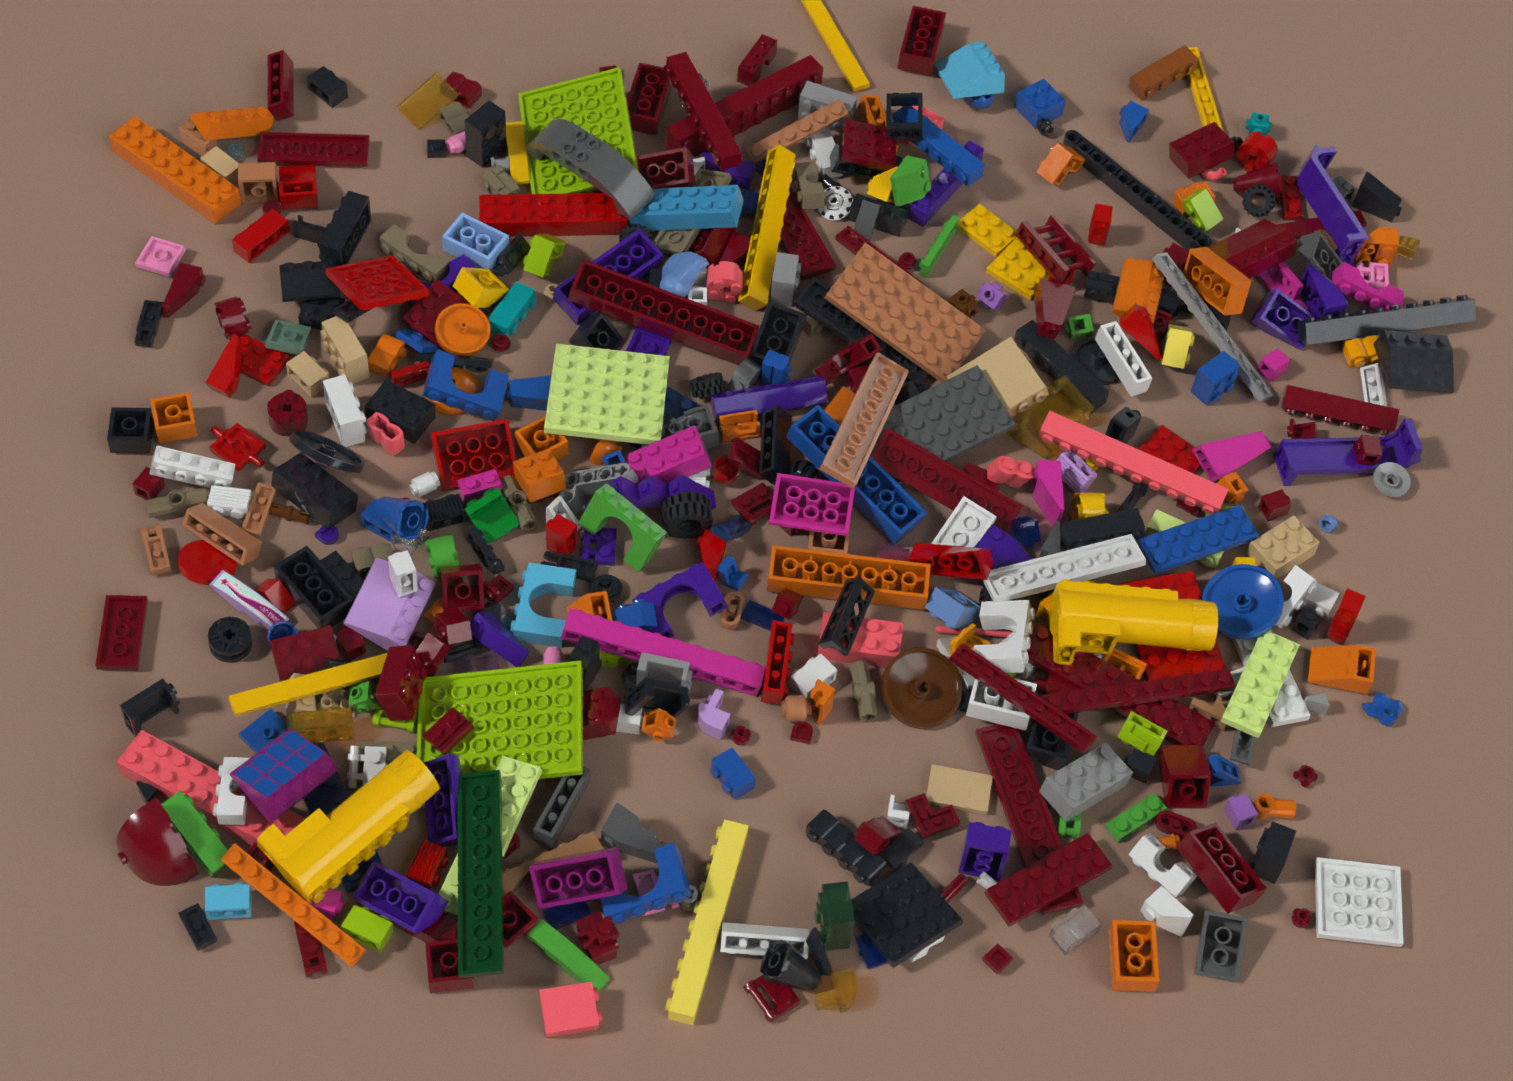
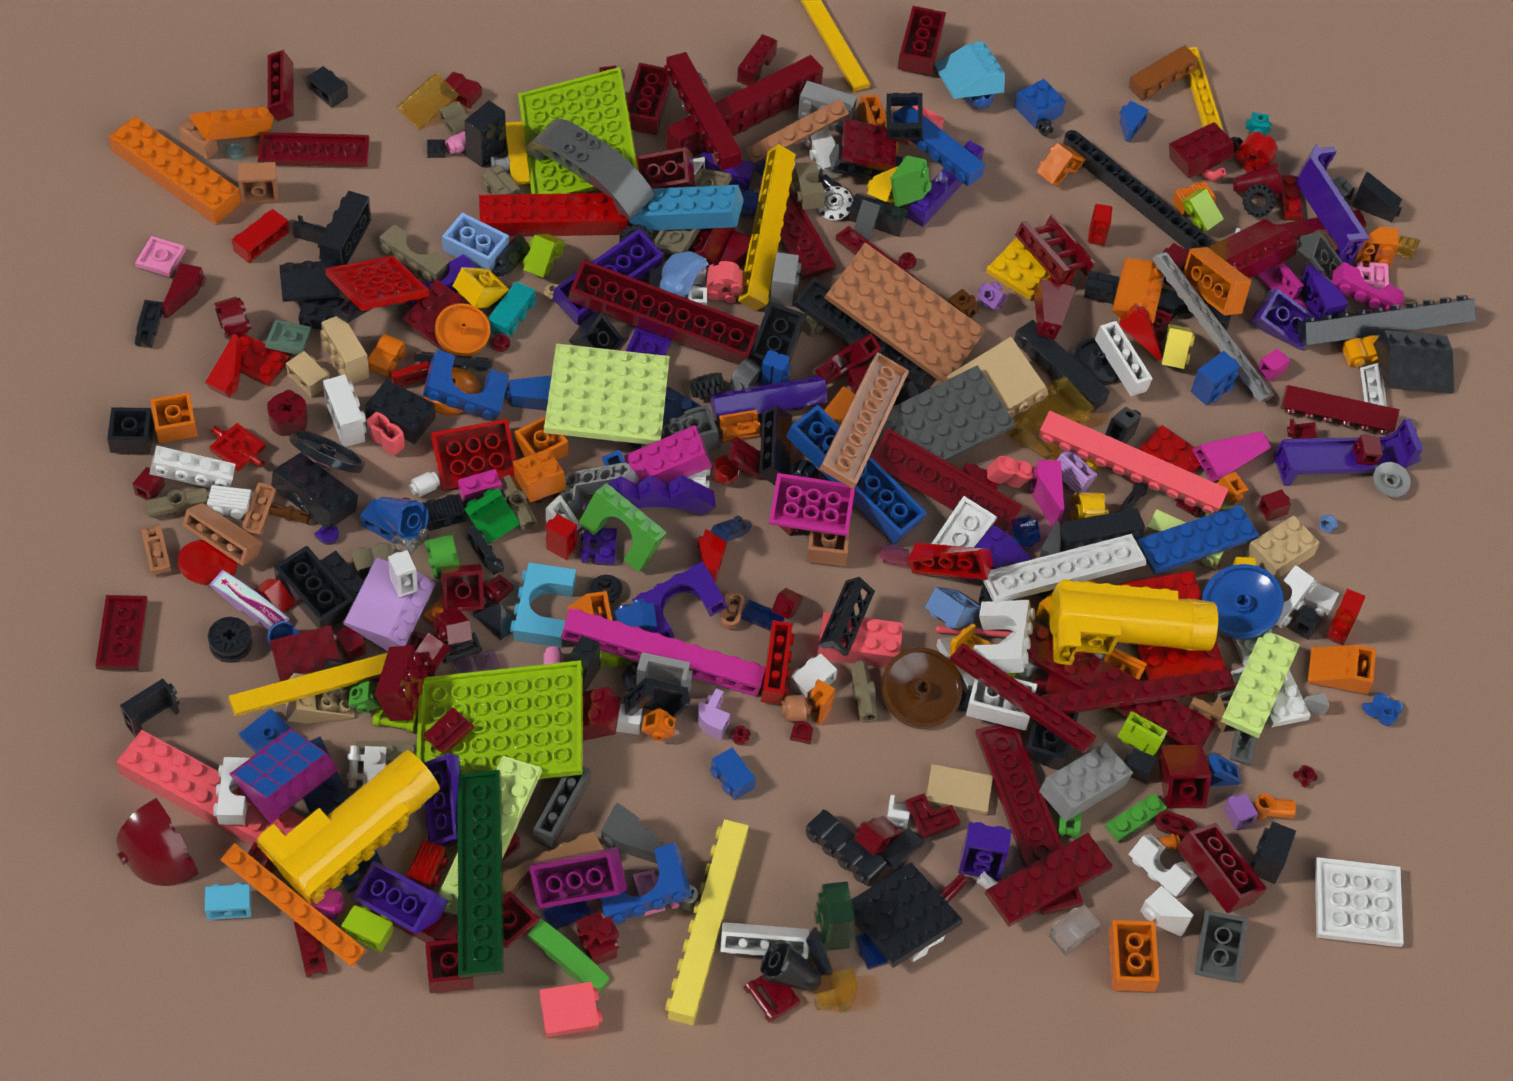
black slope [136,781,159,804] -> none
bright green brick [161,790,230,877] -> none
black plate [178,903,218,951] -> none
tan brick [200,146,238,184] -> none
dark red tile [262,200,281,214] -> none
red slope [279,164,319,210] -> none
clear yellow brick [287,707,354,743] -> none
blue plate [396,329,436,353] -> none
dark purple slope [470,612,530,667] -> none
black hinge [541,551,599,582] -> none
orange brick [590,439,623,465] -> none
black tyre [661,492,713,539] -> none
blue bracket [717,556,748,591] -> none
dark red plate [731,482,774,526] -> none
orange brick [767,545,931,610] -> none
bright green plate [919,215,959,278] -> none
yellow plate [957,203,1017,258] -> none
dark red plate [982,944,1013,975] -> none
bright green brick [1065,314,1094,340] -> none
dark red plate [1291,908,1312,928] -> none

